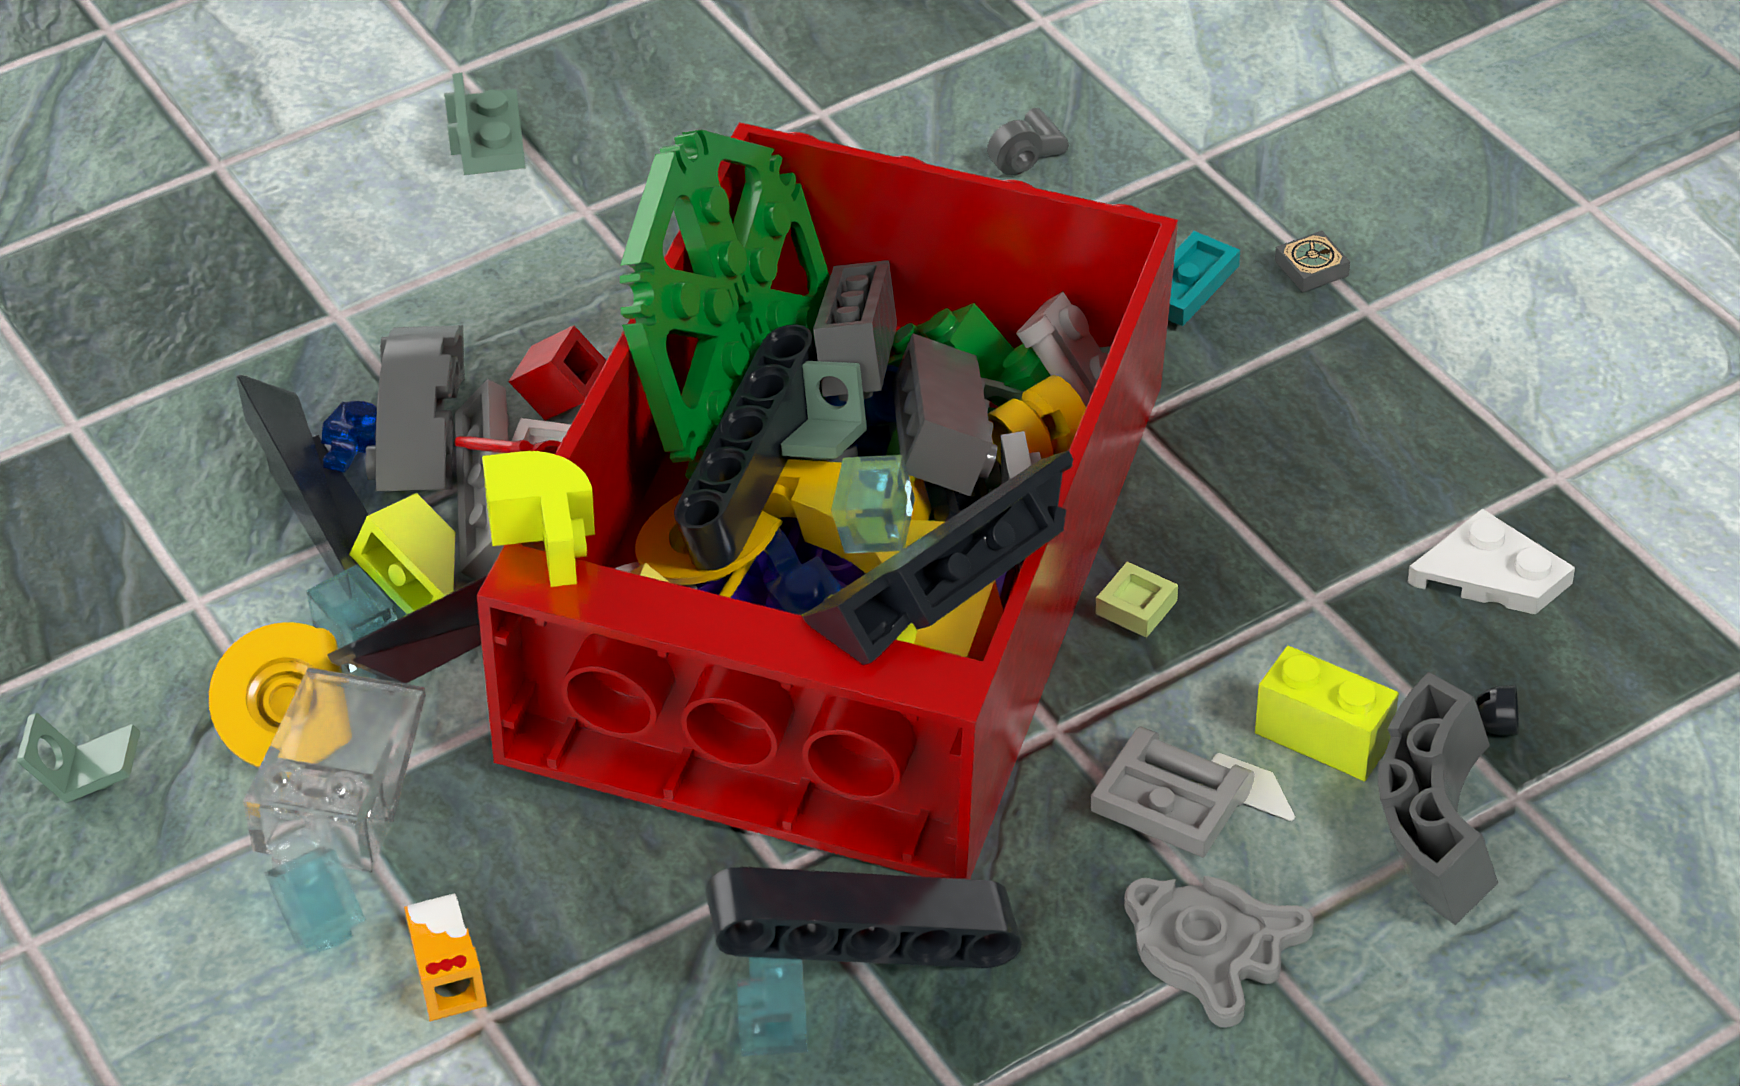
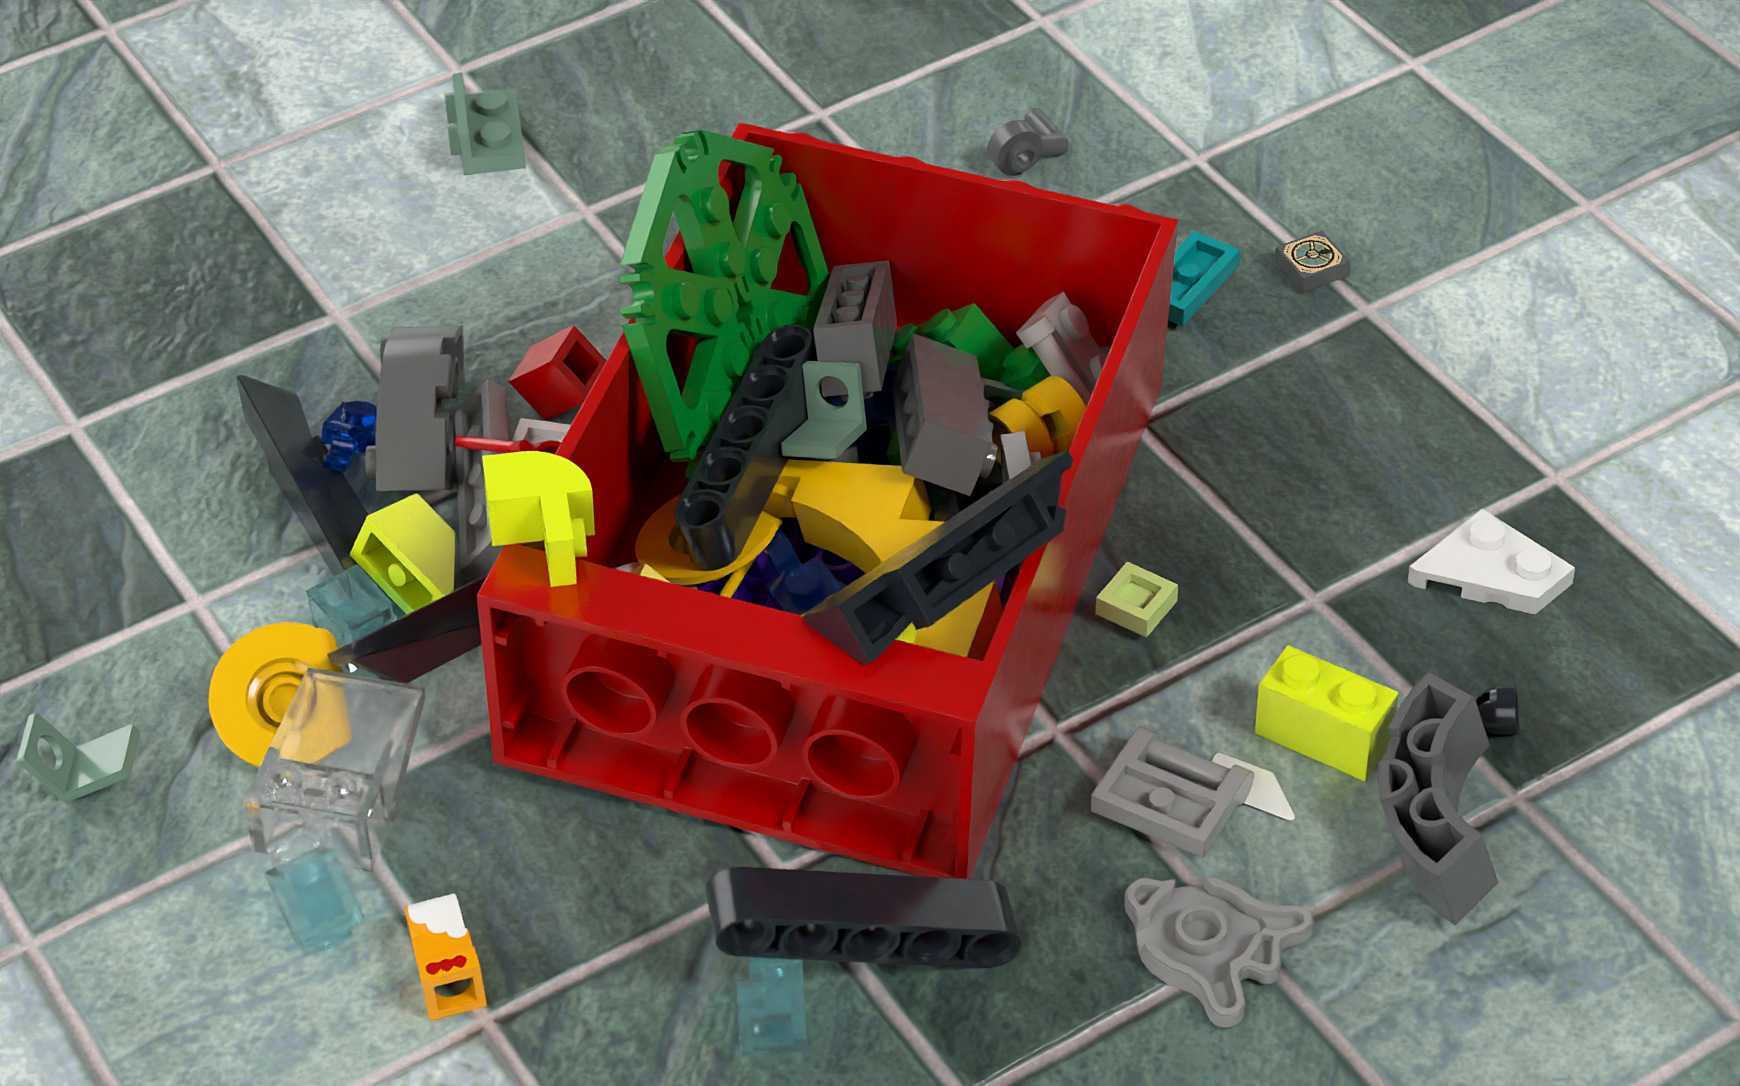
clear light blue brick [831,455,915,553] -> none

